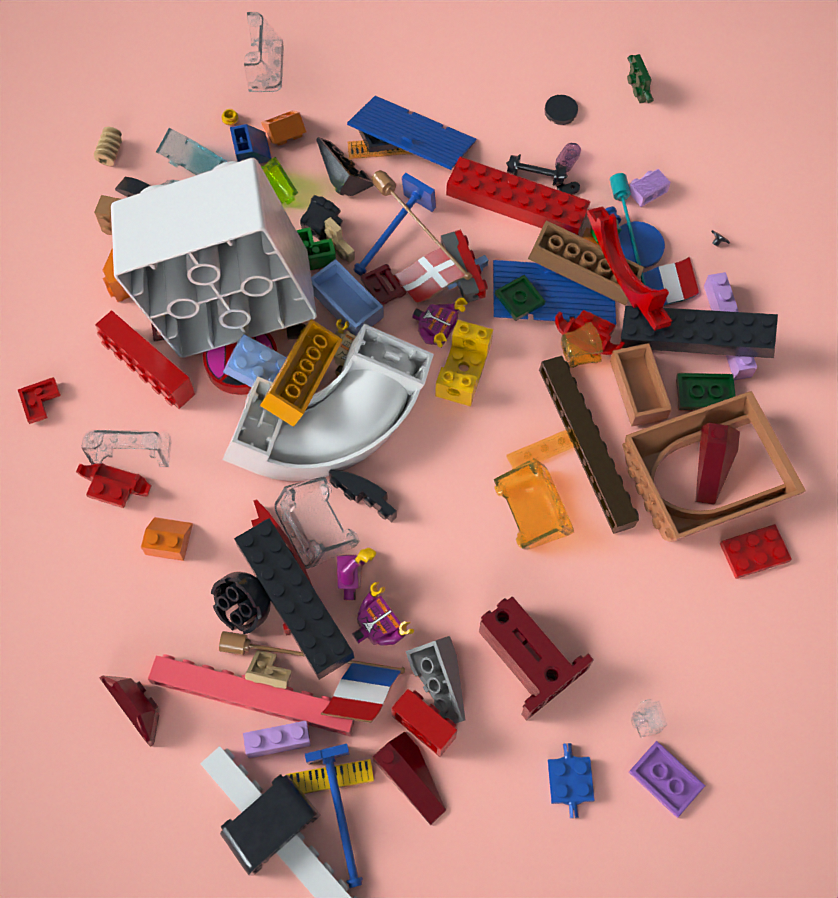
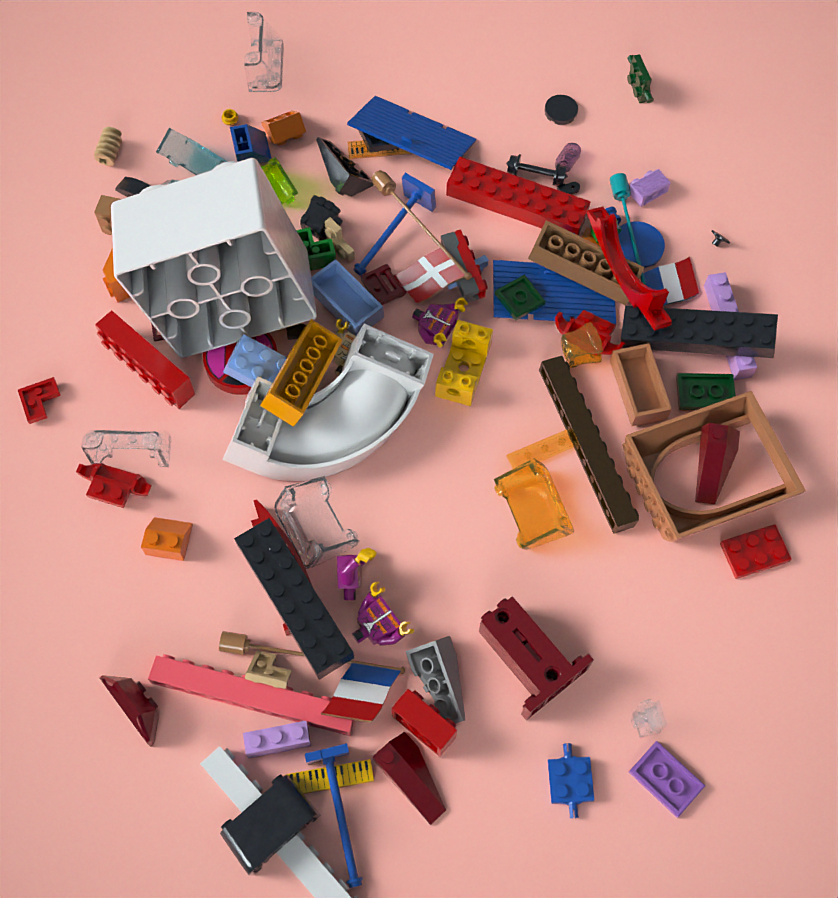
black cylinder [211,572,271,634] -> none
black slope [329,470,397,523] -> none

